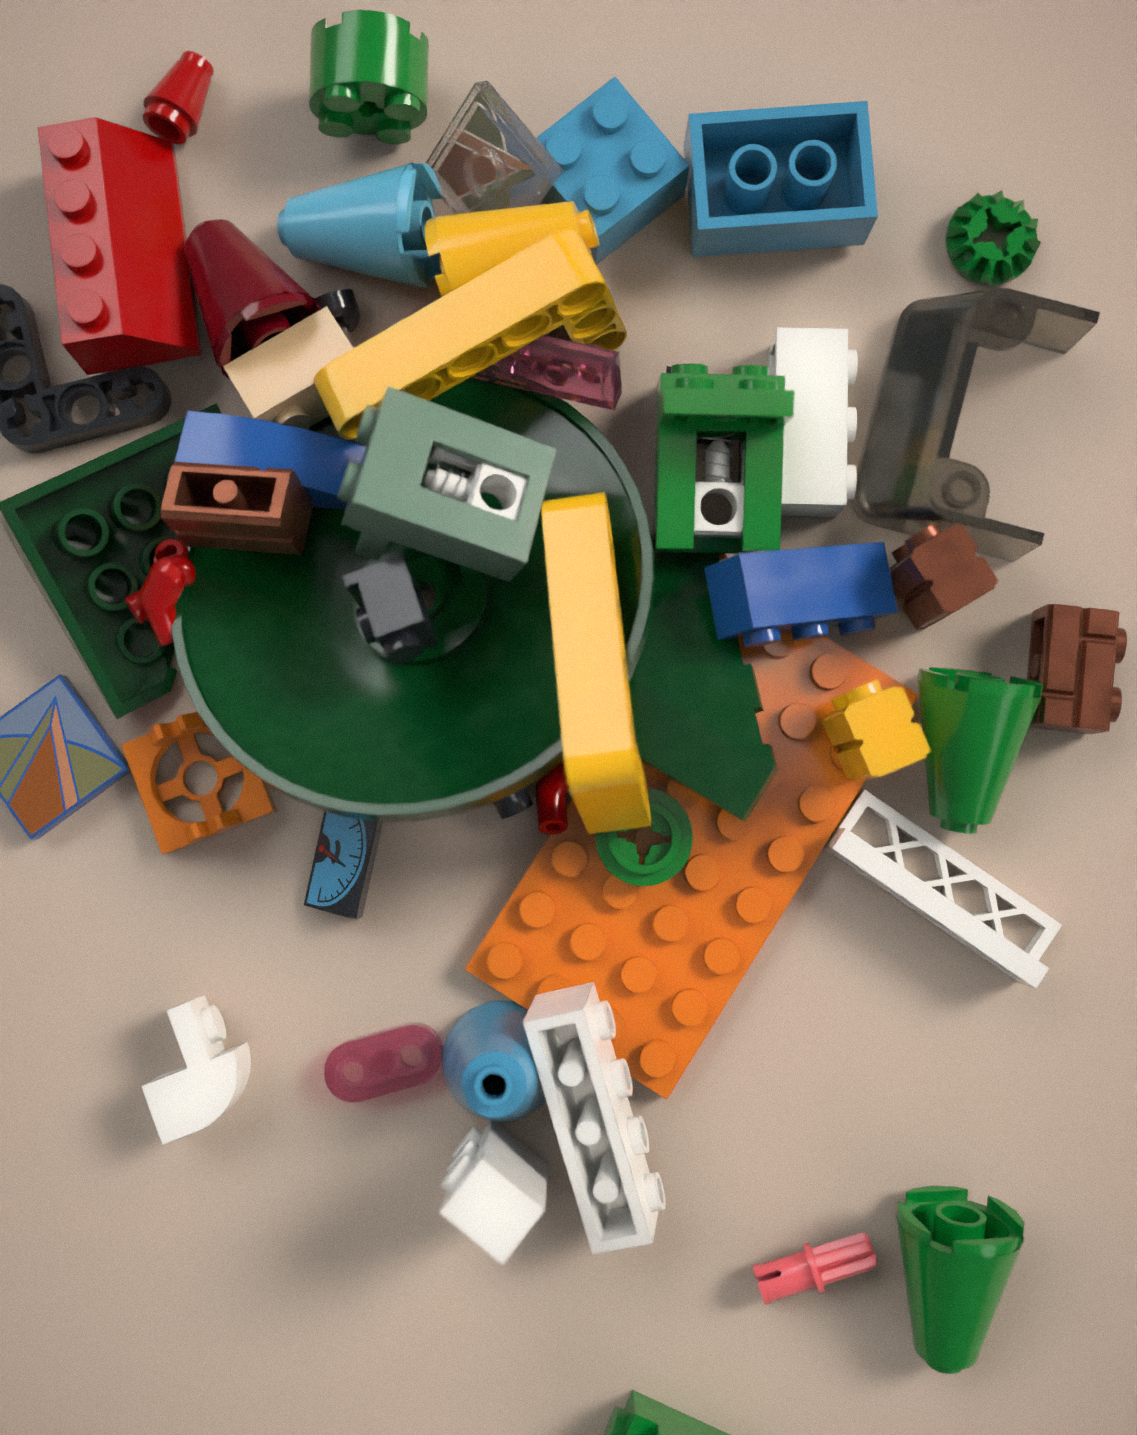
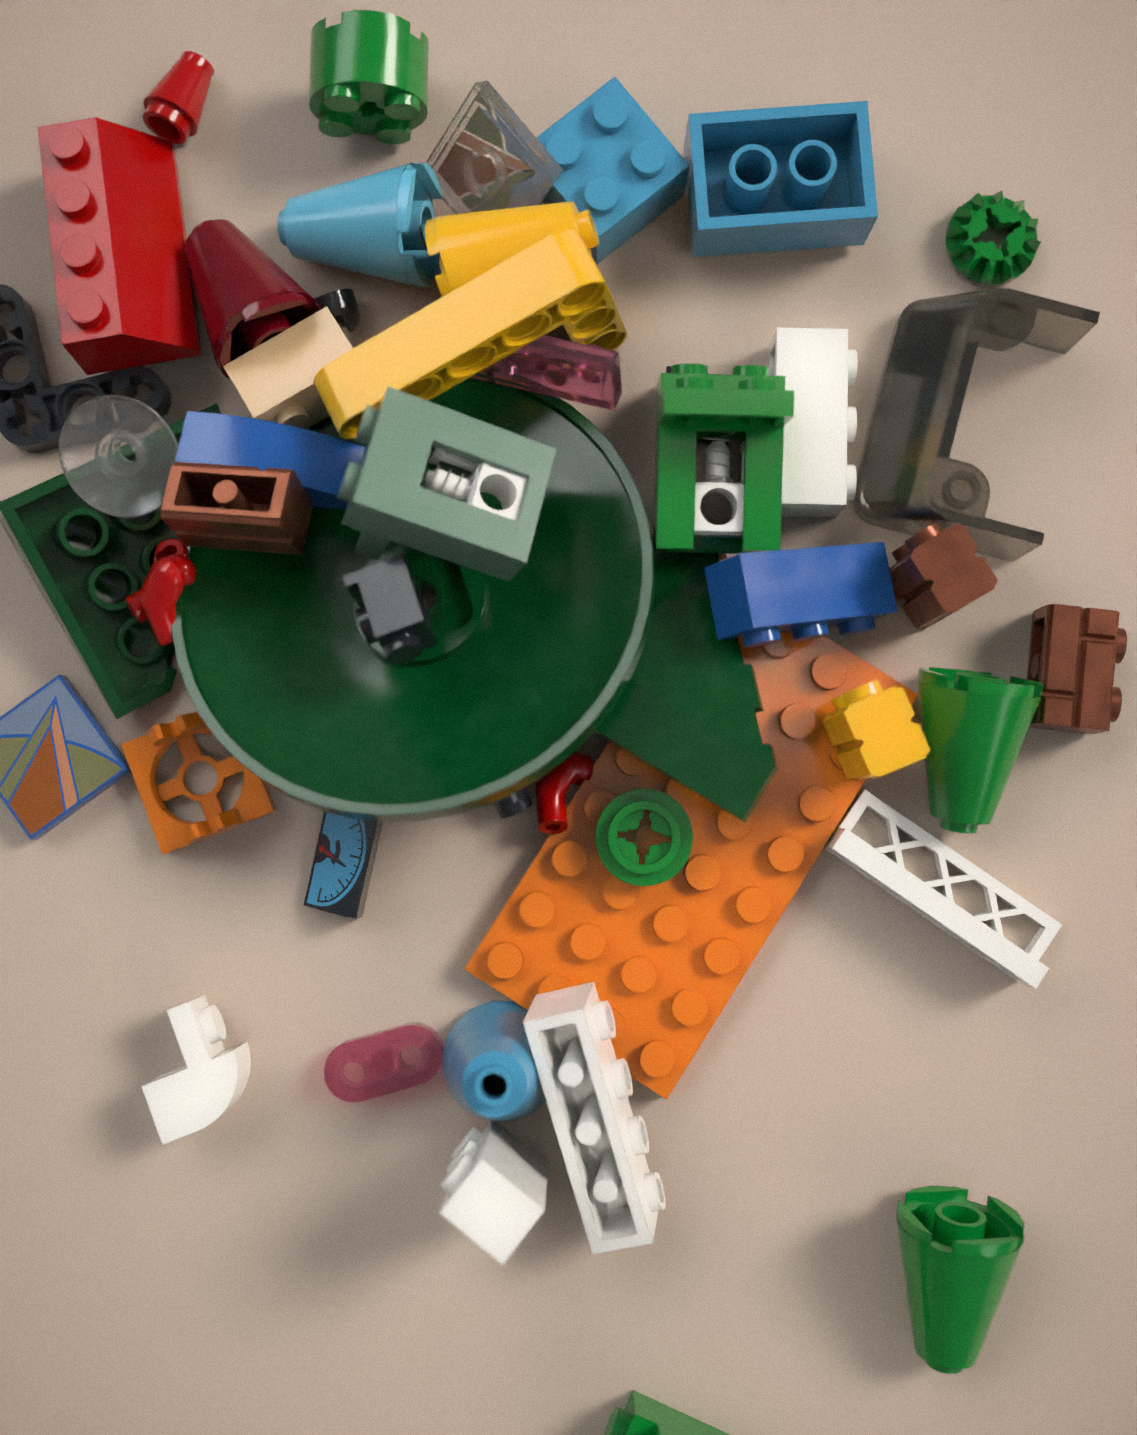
yellow beam [541,492,651,834] -> none
coral axle [753,1233,877,1305] -> none
none -> clear dish [59,395,178,517]

